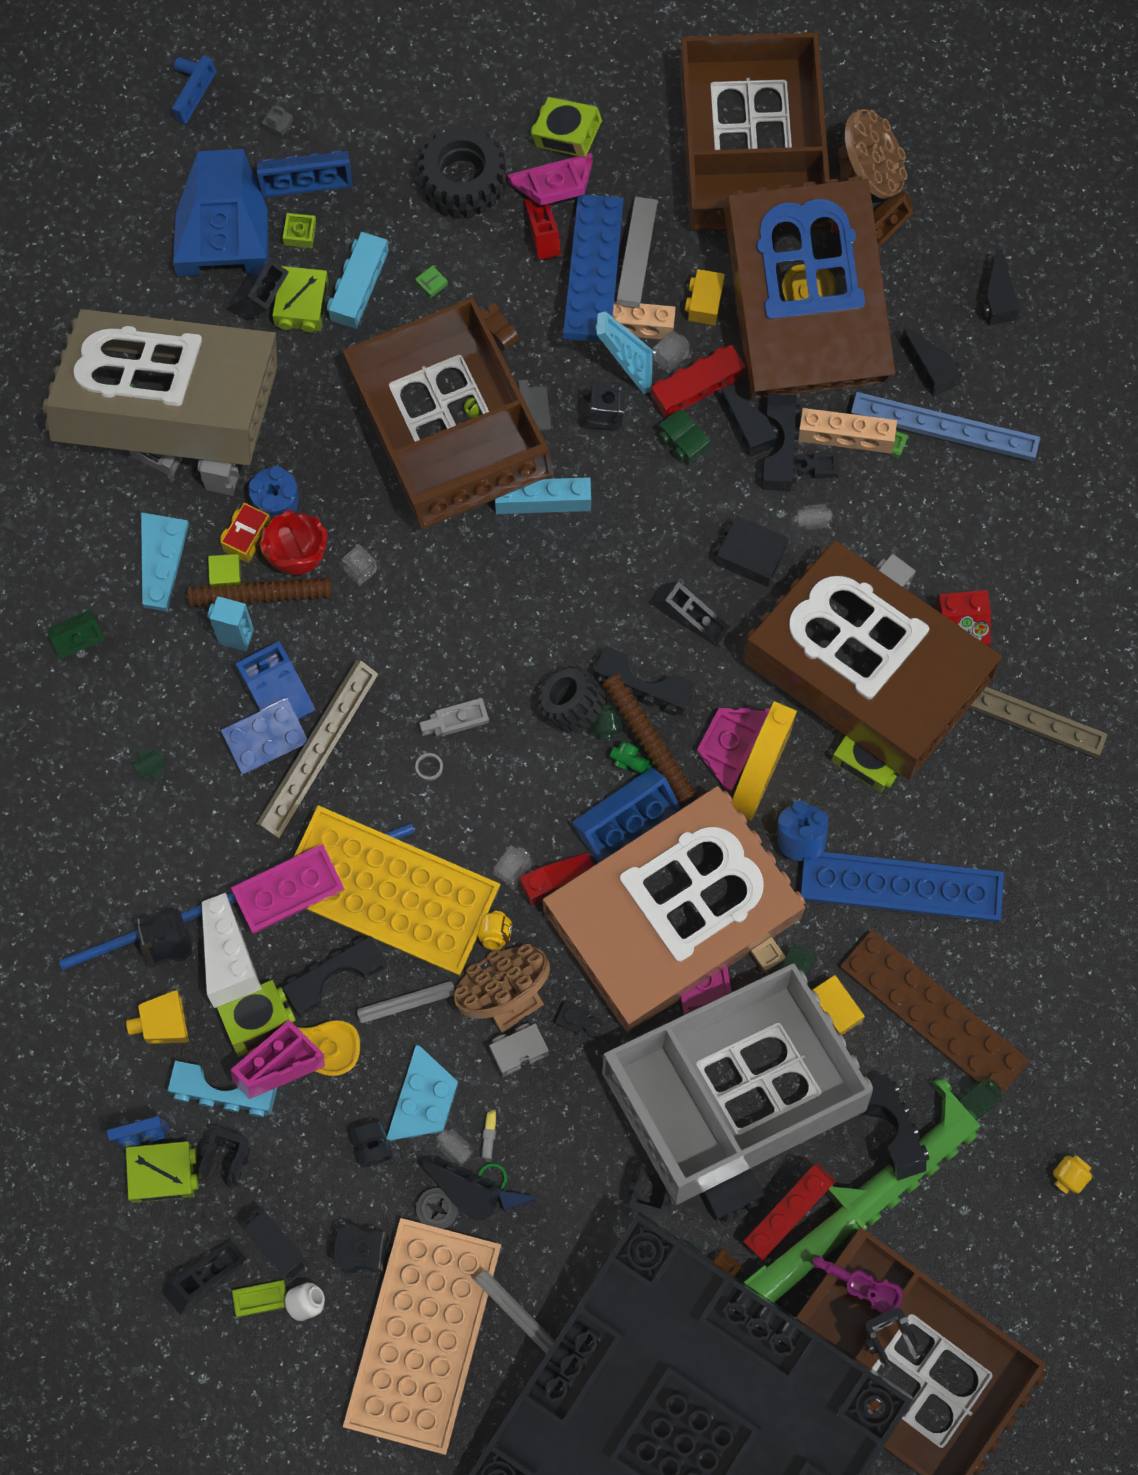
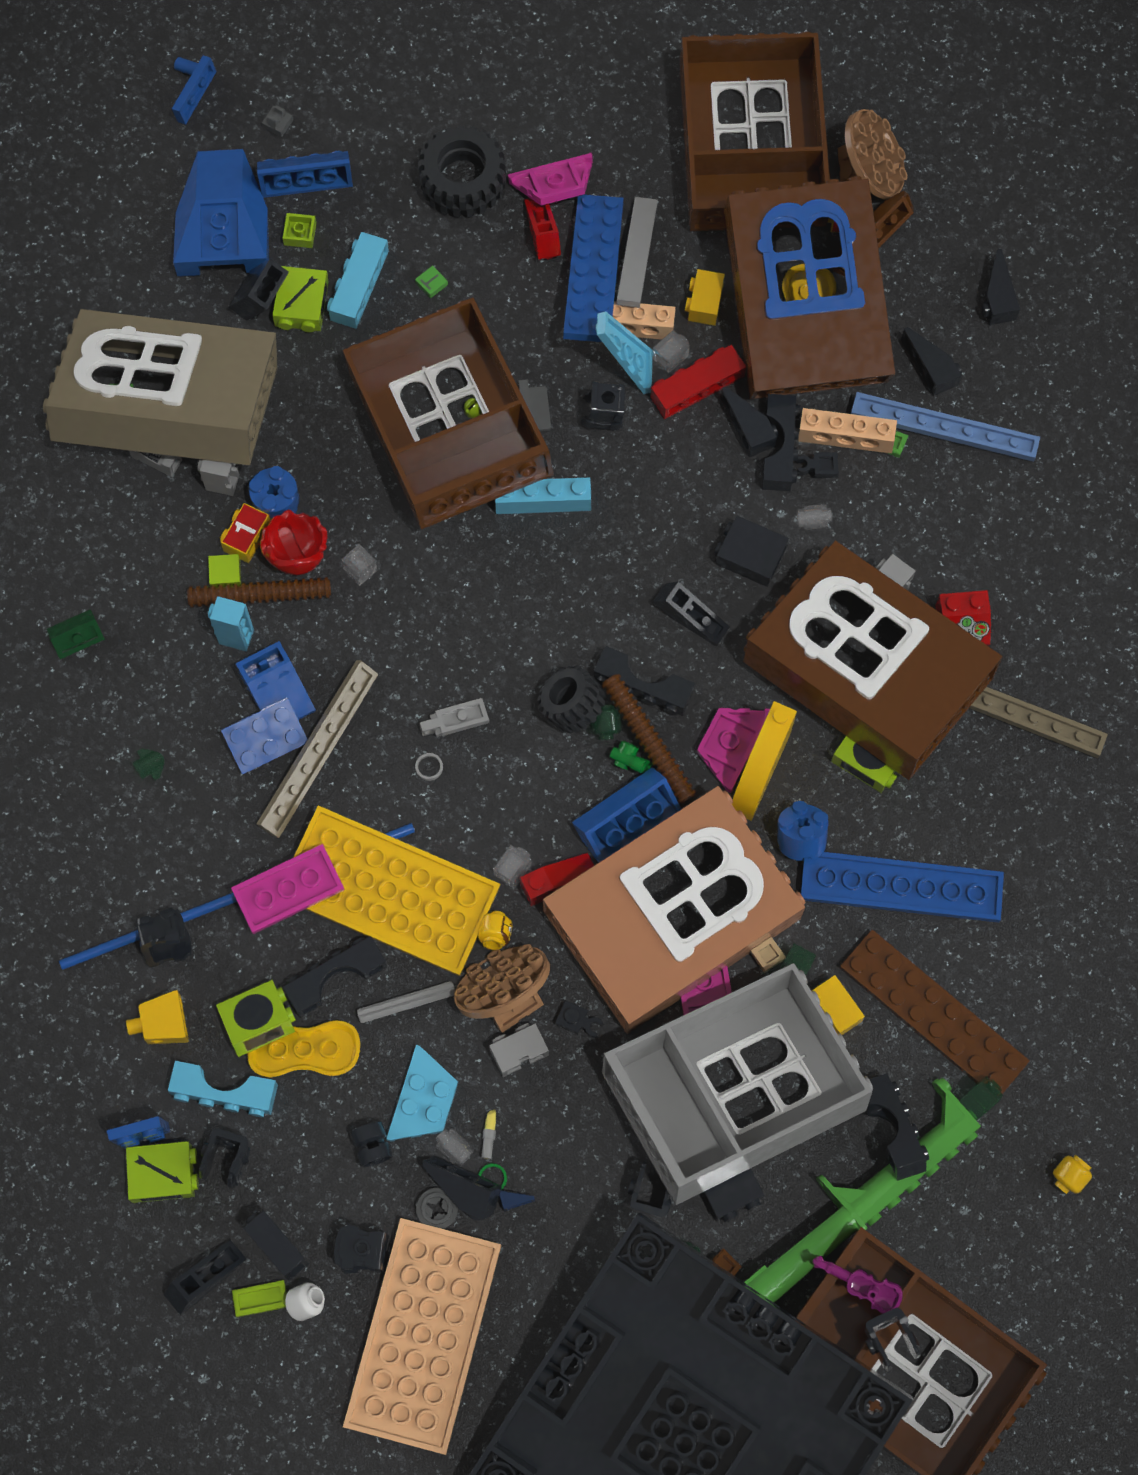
medium azure wing [141,512,189,611] -> none
white wedge [202,893,262,1008] -> none
dark pink wedge [231,1020,325,1099] -> none
light grey axle [475,1270,555,1353] -> none
reddish brown leg [480,302,519,351] -> none
lime brick [531,97,602,158] -> none
dark green brick [658,409,711,465] -> none
red brick [744,1162,837,1260] -> none

